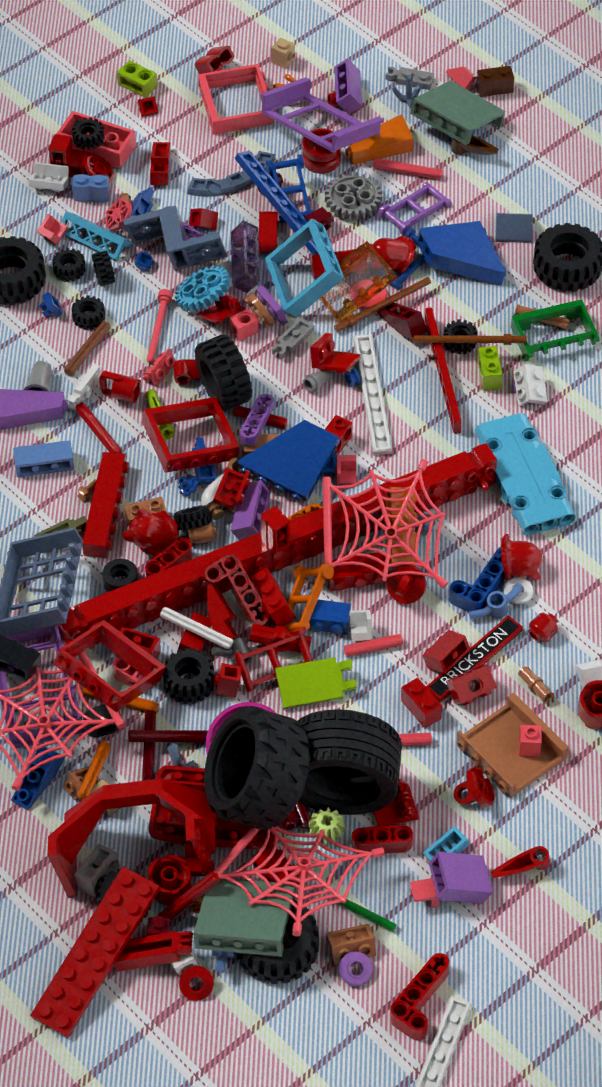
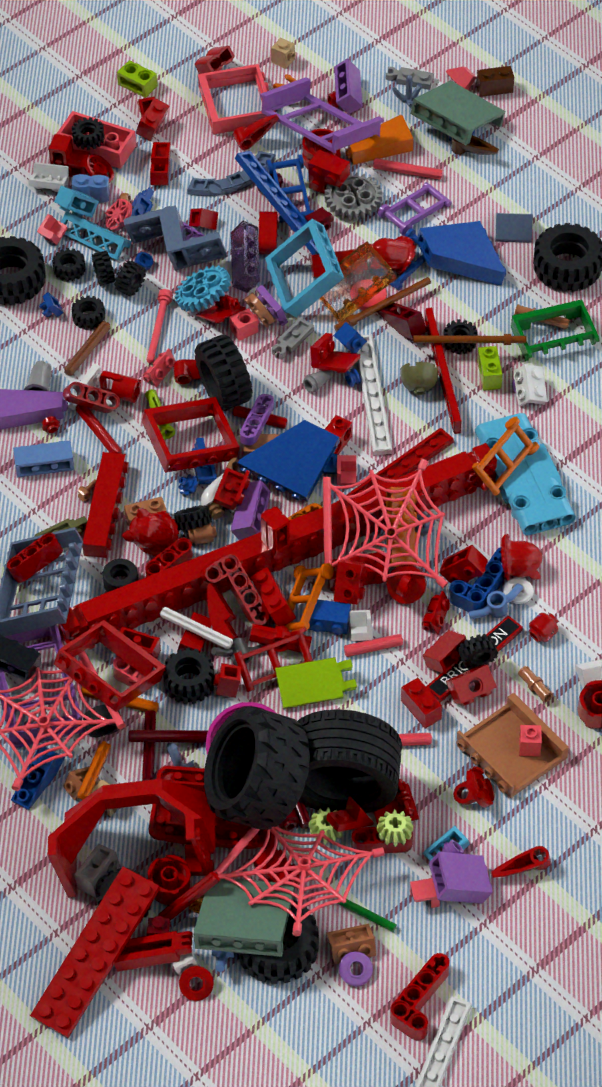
none -> red beam [6,533,63,583]
none -> red plate [42,416,60,433]
none -> medium azure brick [54,185,99,218]
none -> red beam [63,382,120,413]
none -> black tyre [114,261,146,297]
none -> red brick [136,98,170,141]
none -> red piece [233,114,279,150]
none -> red brick [308,149,350,194]
none -> red slope [326,797,373,832]
none -> blue brick [333,322,367,354]
none -> red brick [334,559,368,605]
none -> red tile [337,428,454,502]
none -> yellowish green gear [377,809,413,847]
none -> olive cylinder [400,362,438,395]
none -> red hinge [421,591,450,635]
none -> red brick [439,545,488,583]
none -> medium lavender plate [441,840,464,854]
none -> black tyre [458,634,498,669]
none -> orange piece [472,416,540,496]

